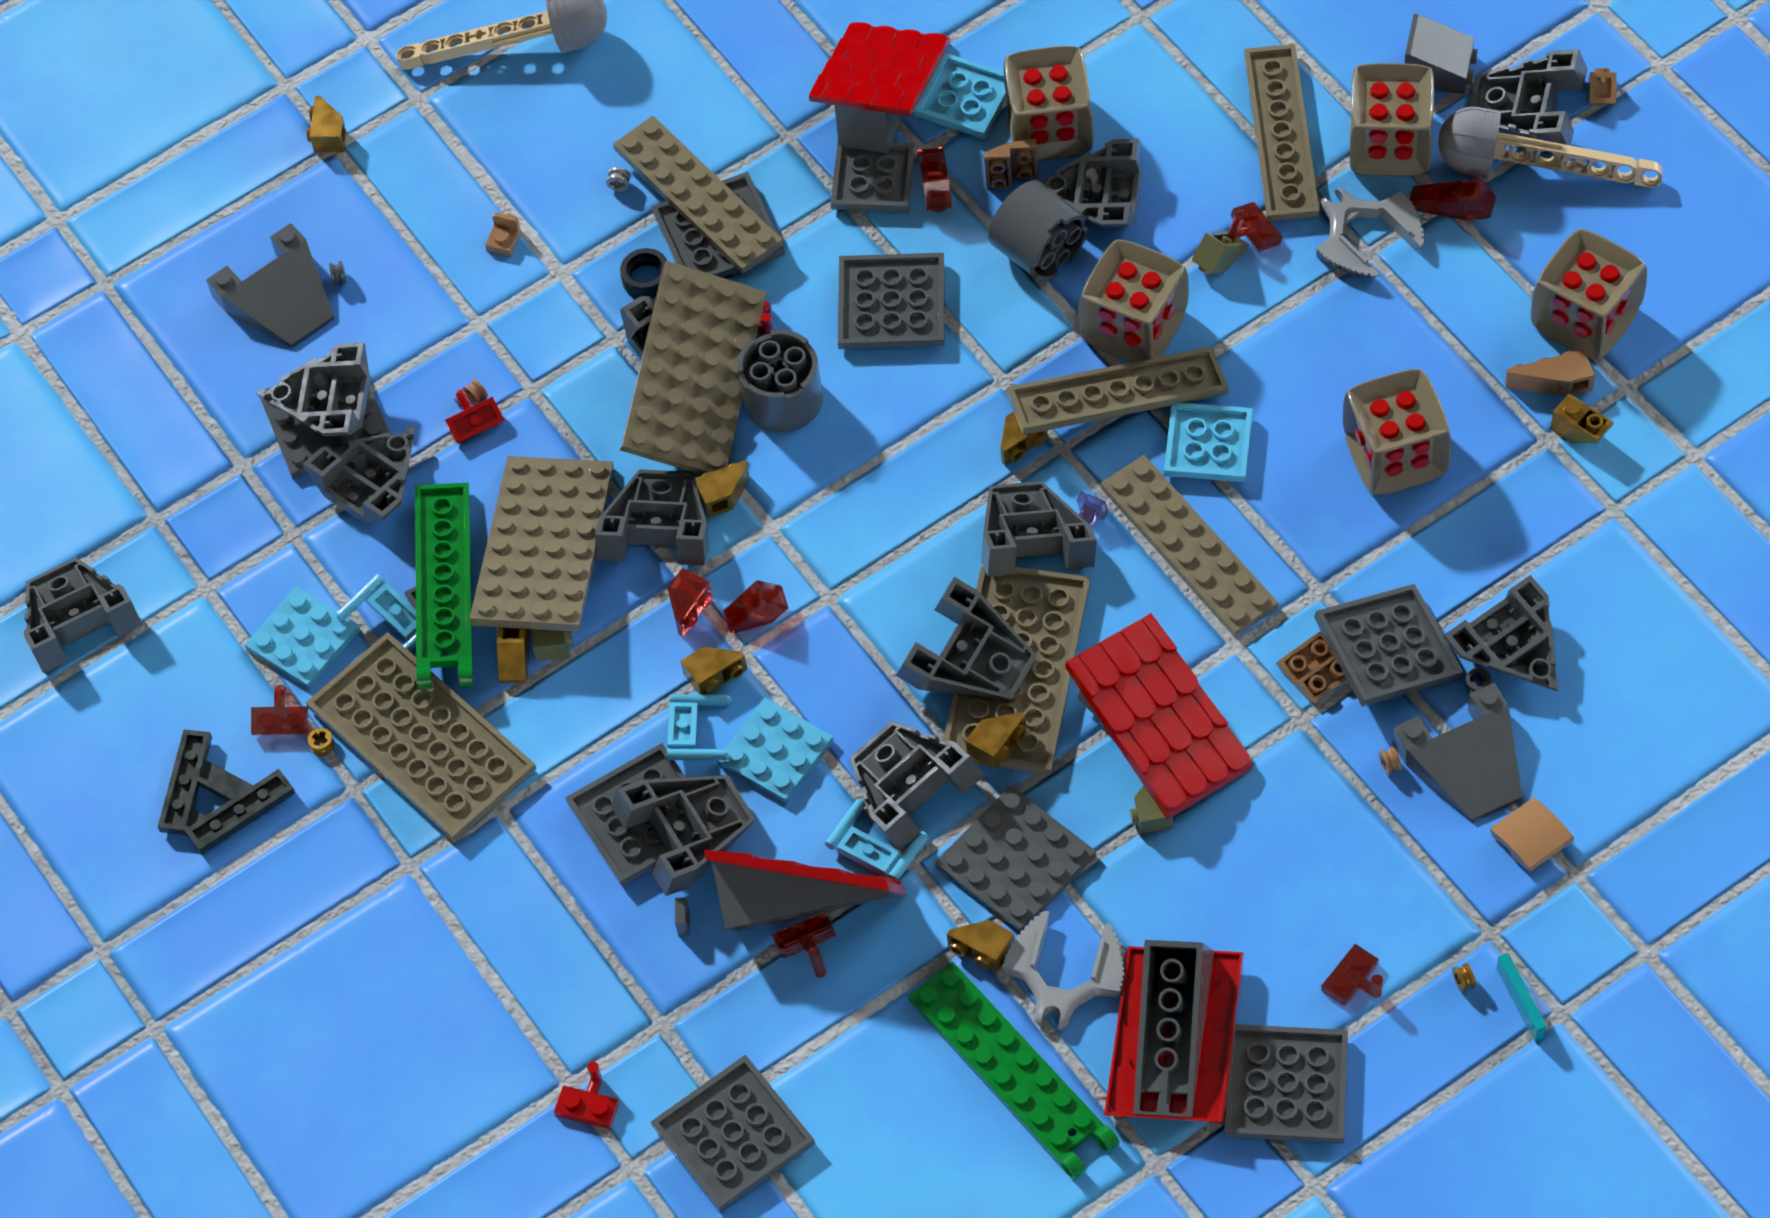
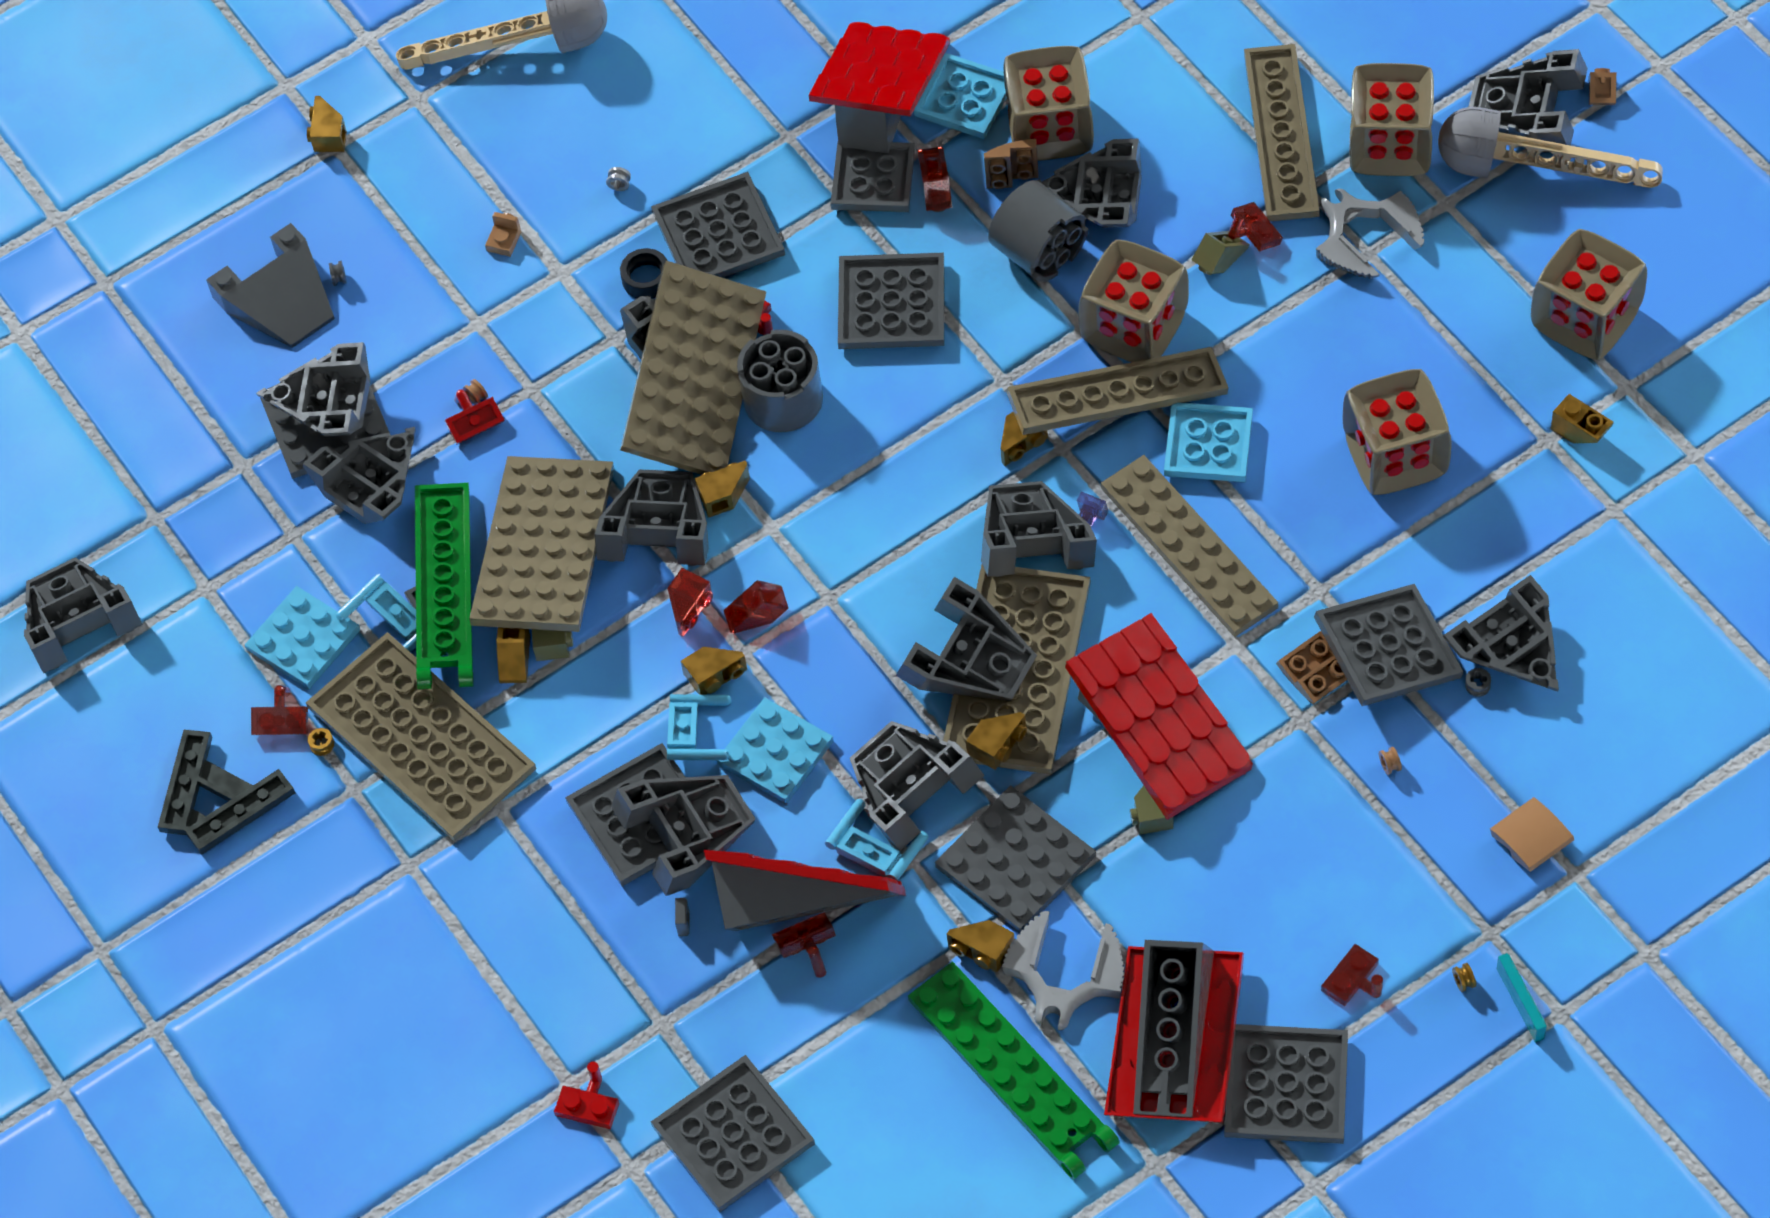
dark tan plate [613,116,783,274] -> none
dark grey wedge [1393,683,1522,822] -> none
slope [1405,14,1478,94] -> none
clear red slope [1409,178,1496,221] -> none
medium nougat slope [1505,349,1595,396] -> none

